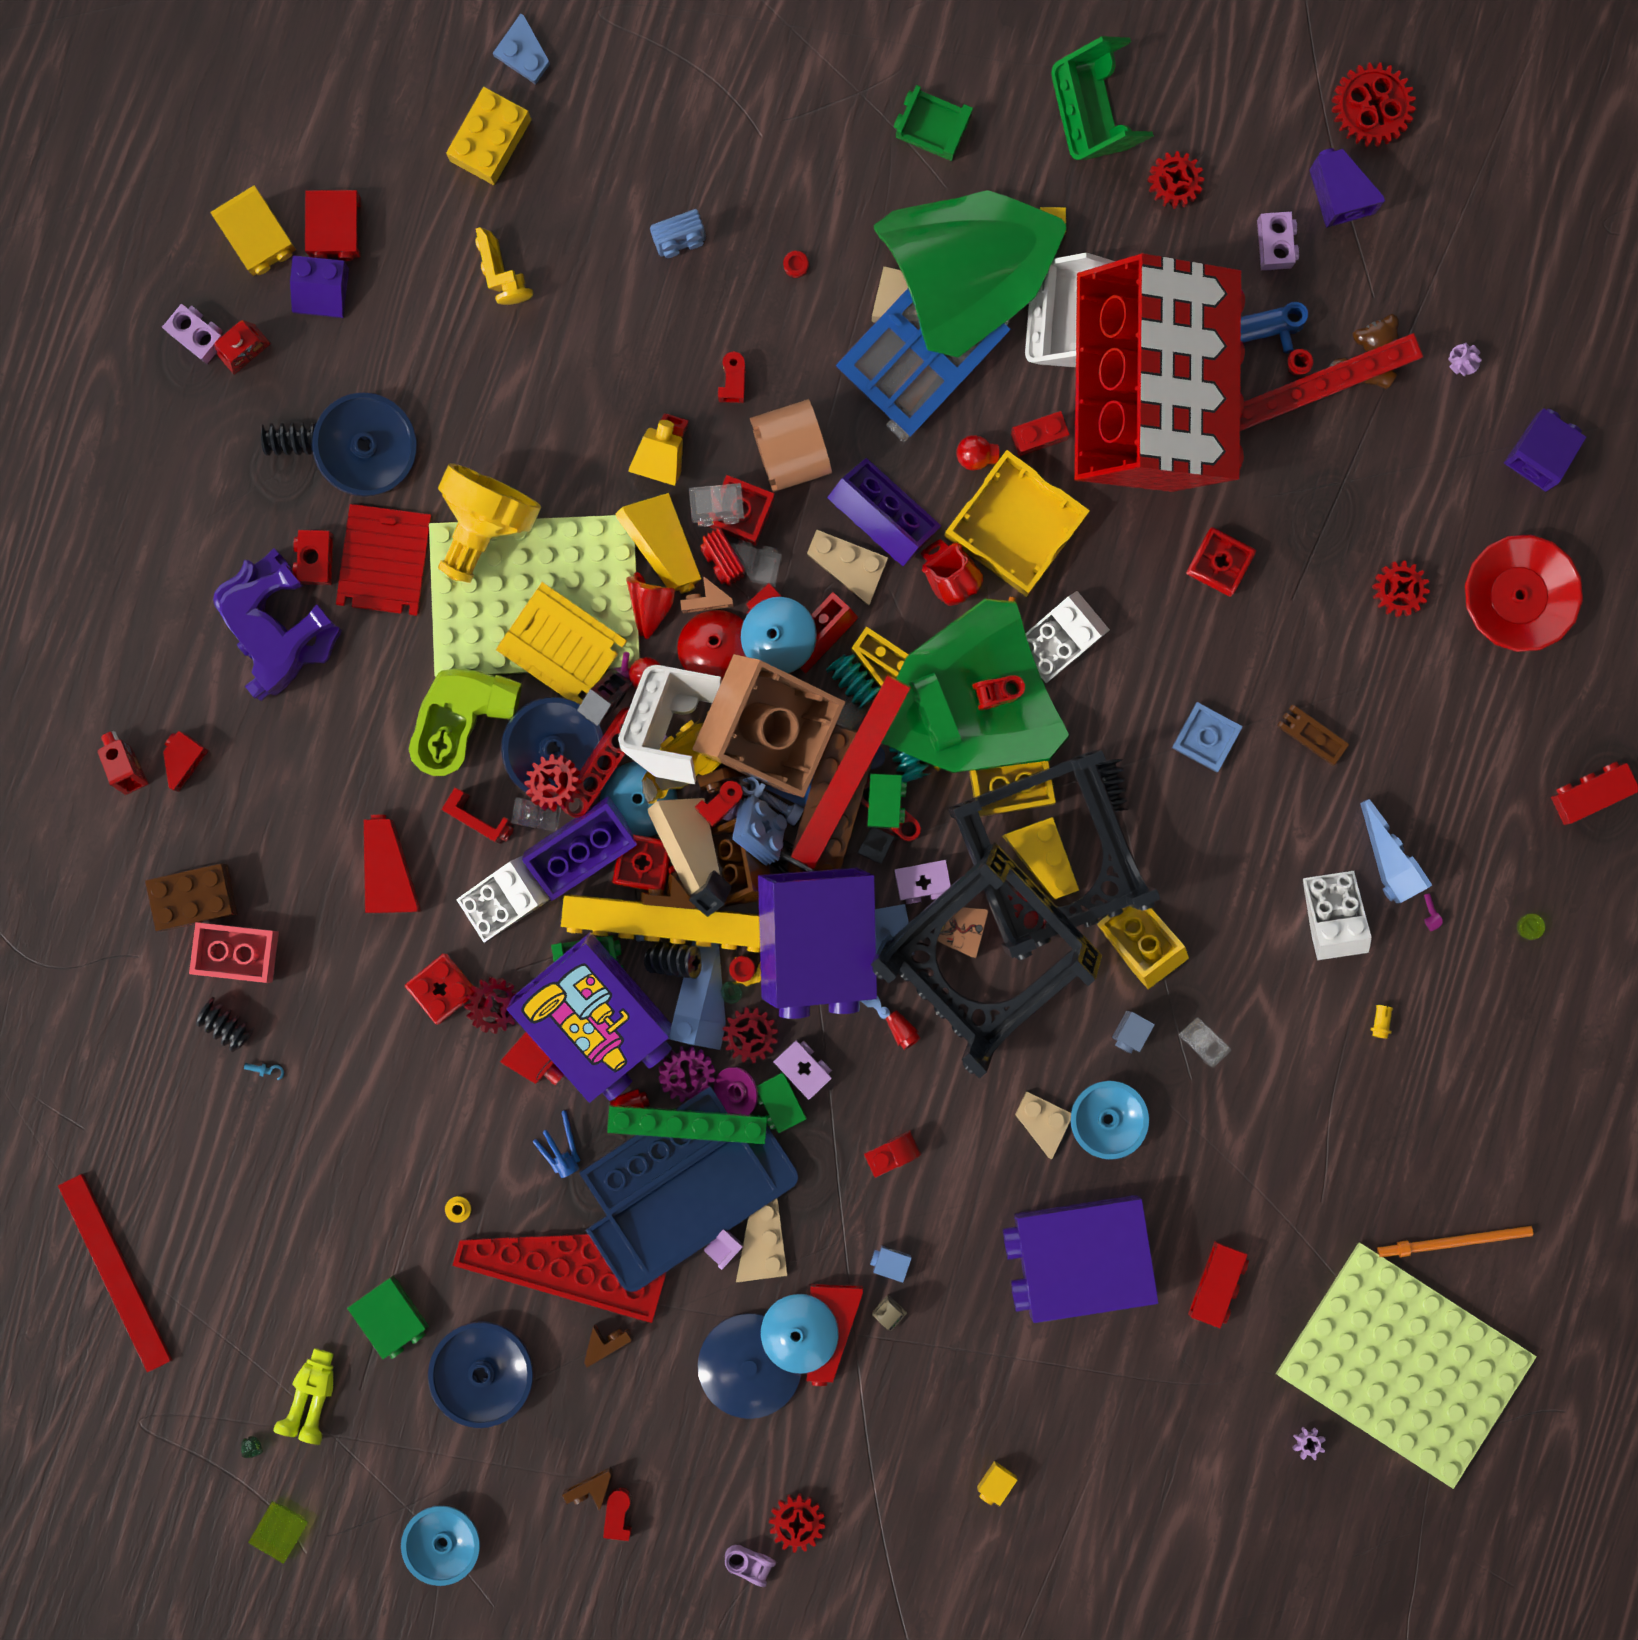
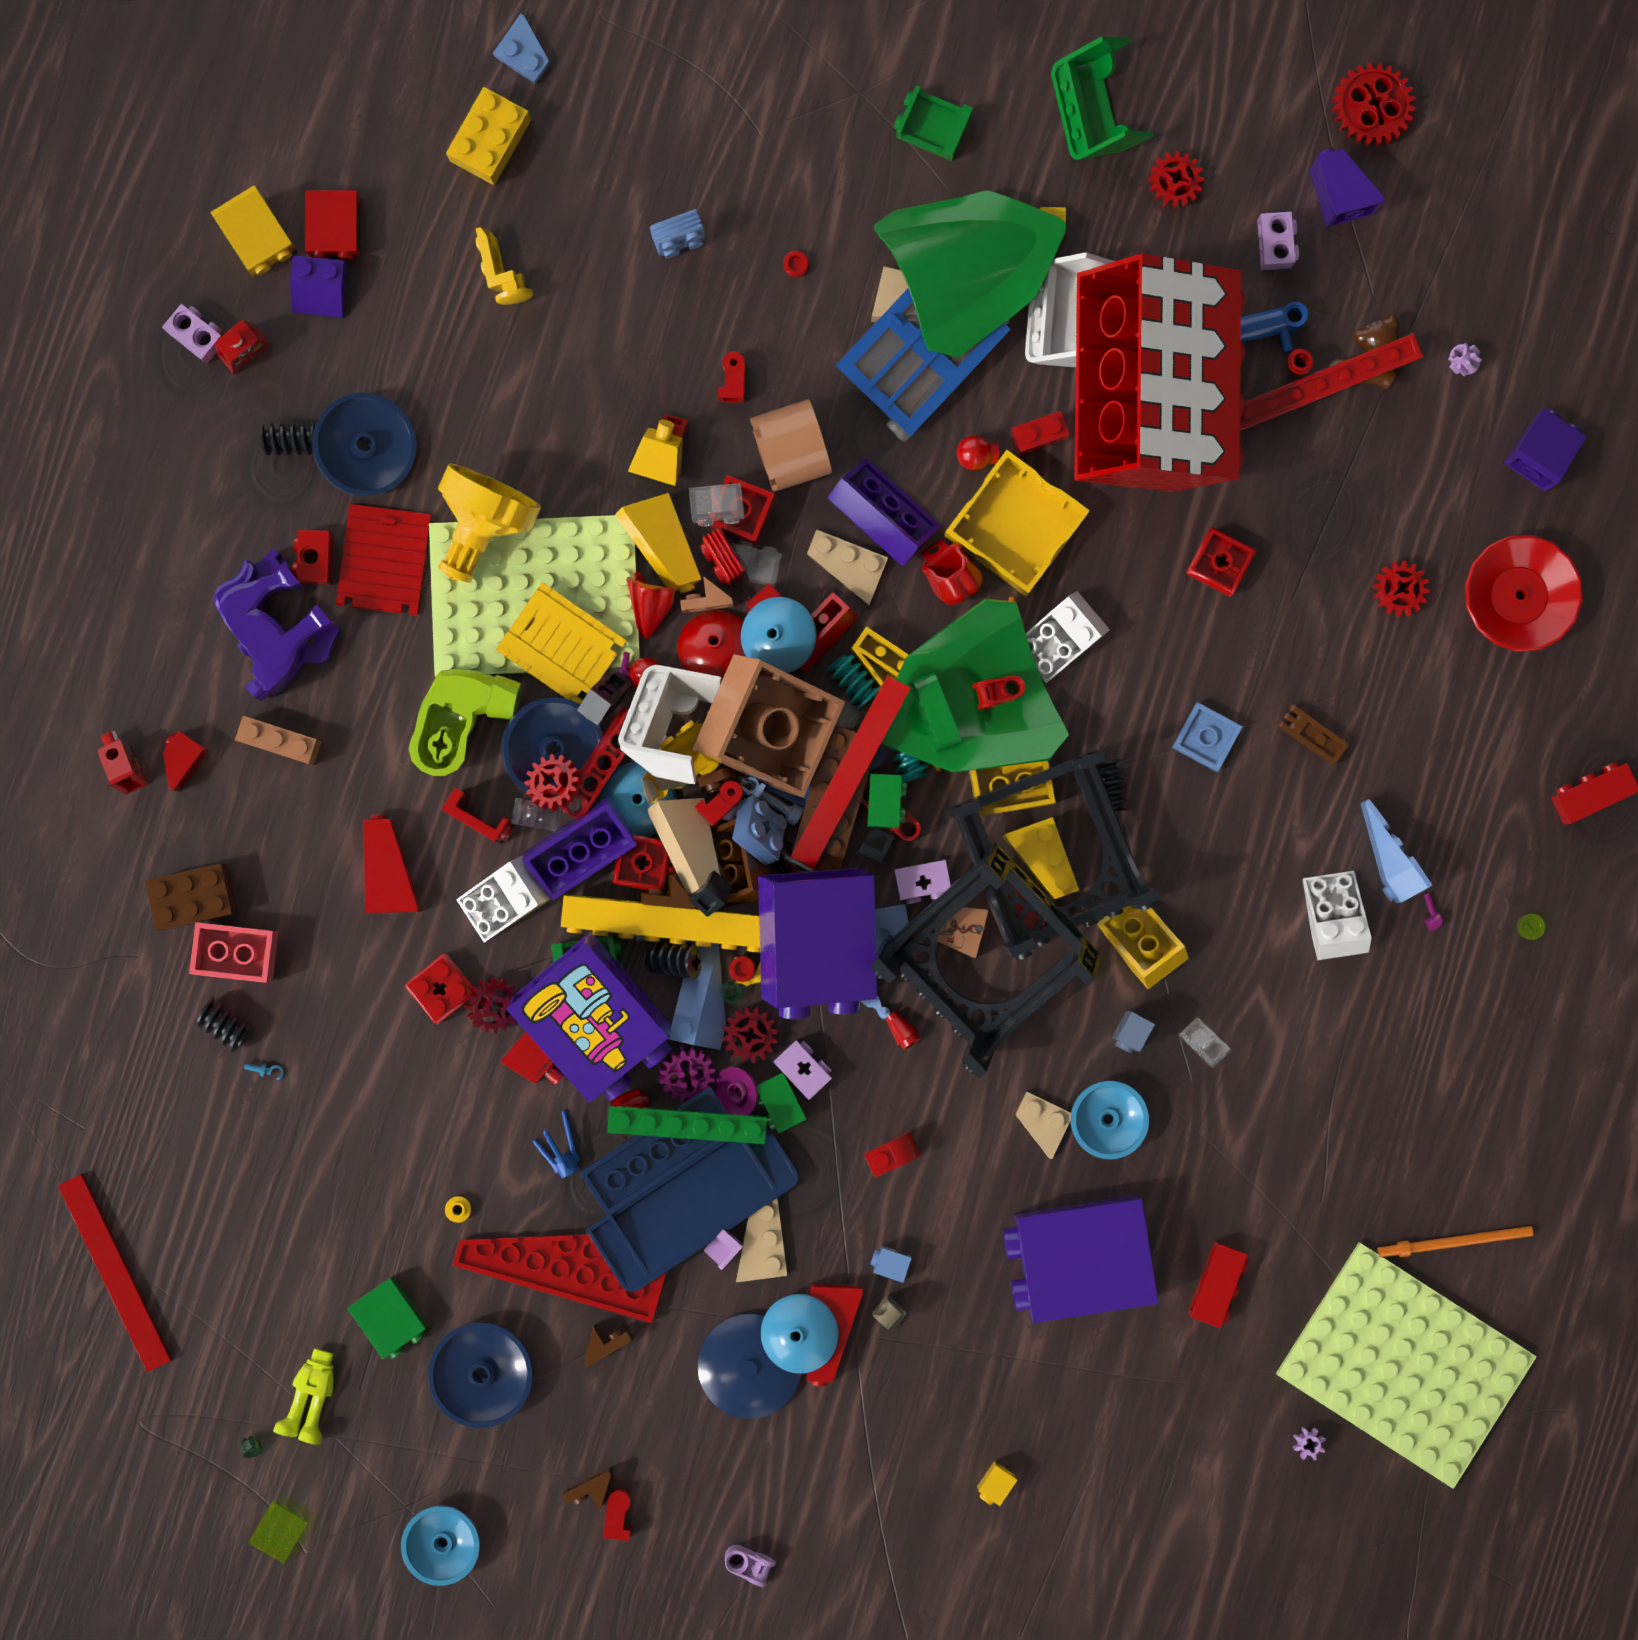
red gear [769,1493,825,1553] -> none
yellow pin [1371,1005,1393,1039] -> none
none -> nougat brick [235,716,322,766]

